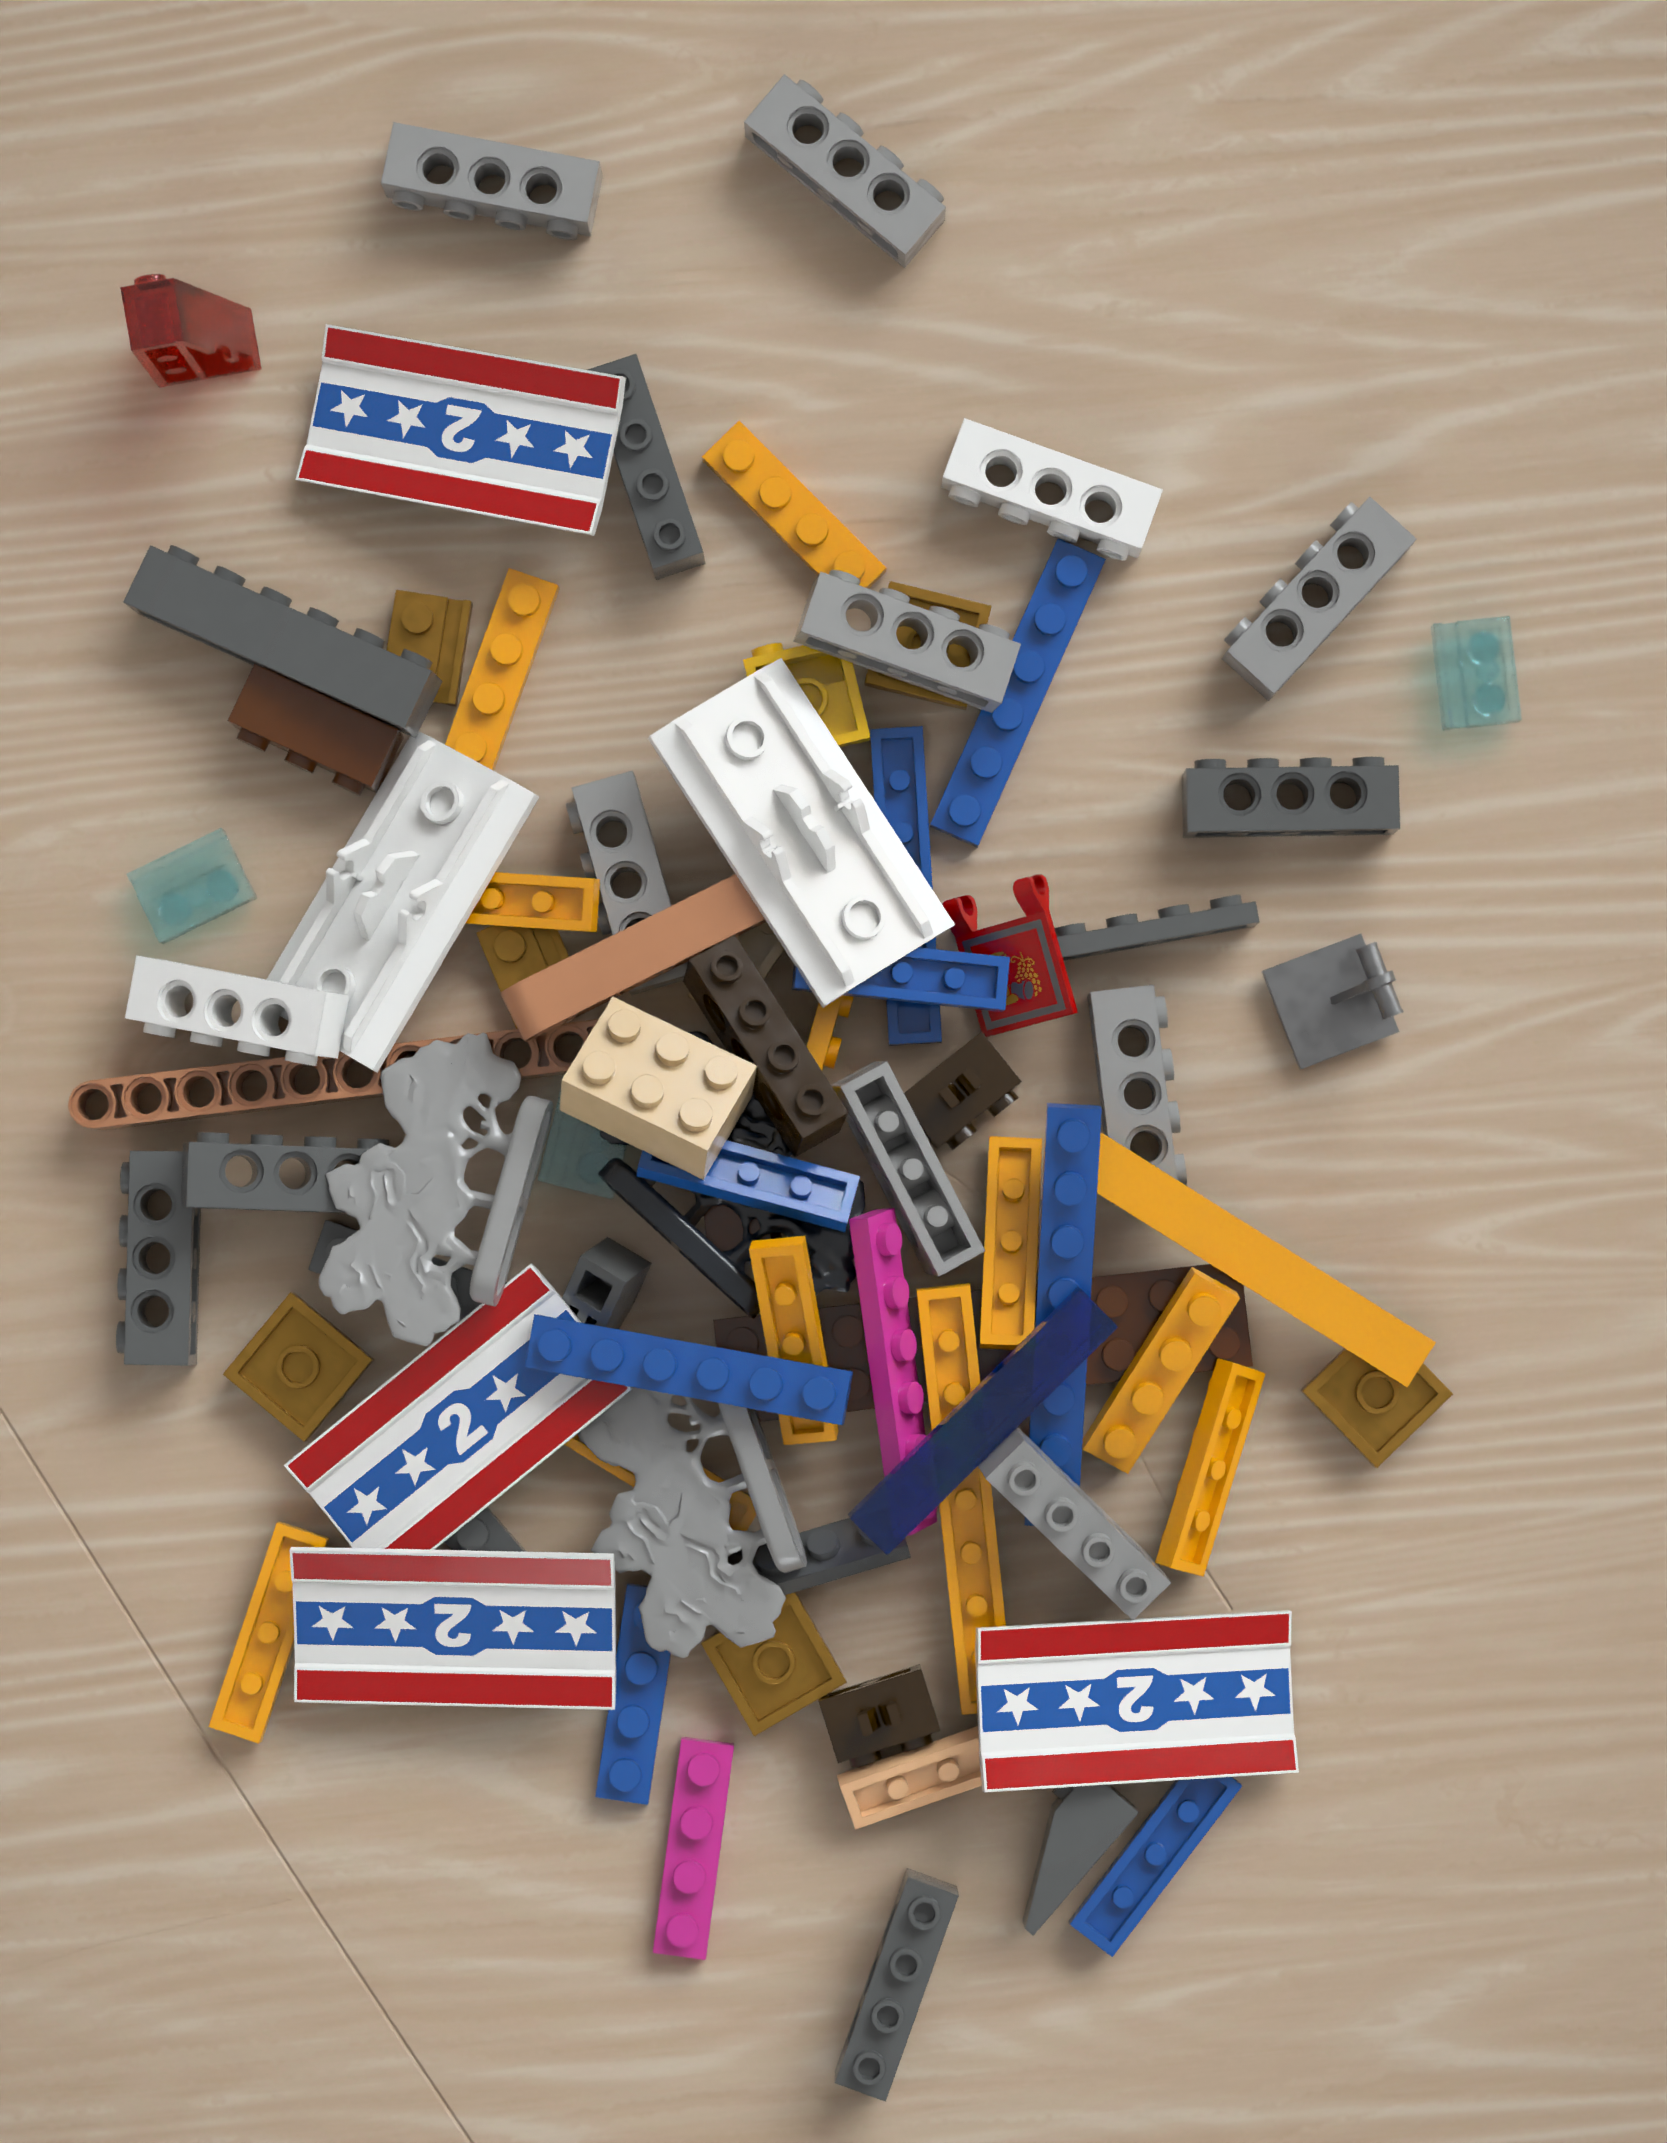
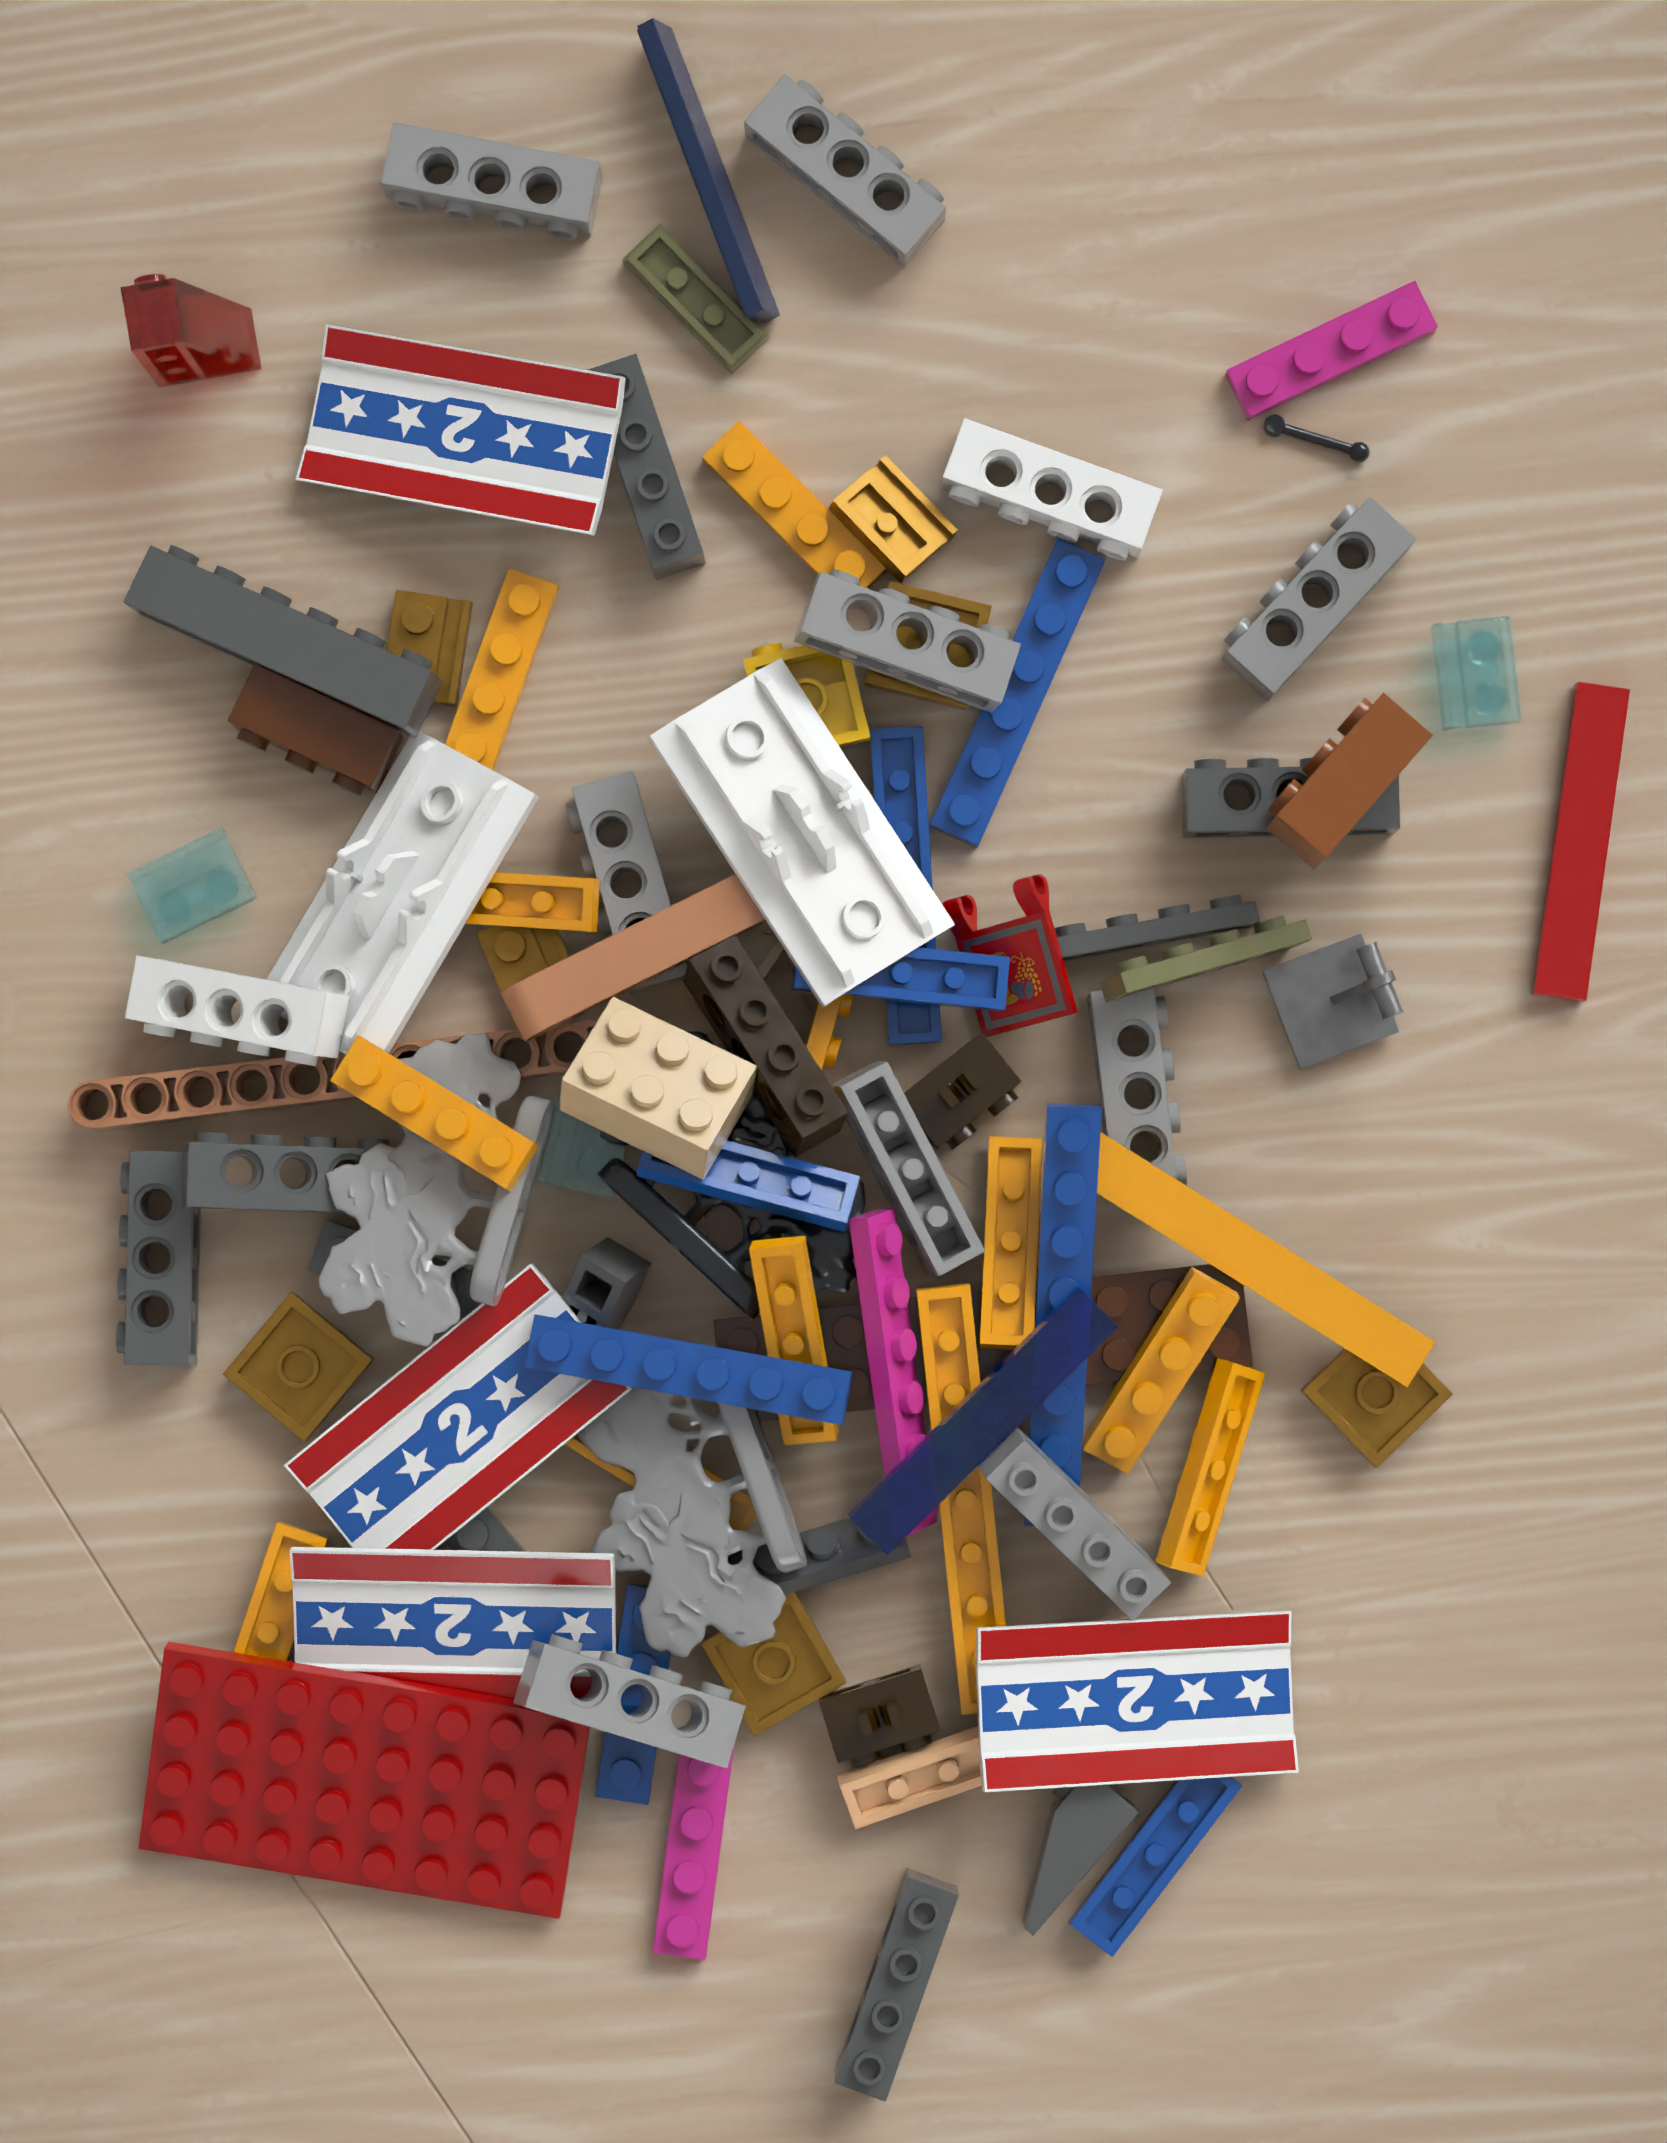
none -> red plate [138,1641,590,1919]
none -> light orange plate [330,1035,540,1191]
none -> light grey brick [513,1634,746,1768]
none -> olive tile [622,224,769,375]
none -> dark blue tile [637,18,780,323]
none -> plate [829,455,958,584]
none -> olive plate [1099,916,1312,1002]
none -> dark pink plate [1225,281,1438,421]
none -> black hinge [1264,414,1370,462]
none -> dark orange brick [1266,692,1433,869]
none -> red tile [1531,682,1630,1002]

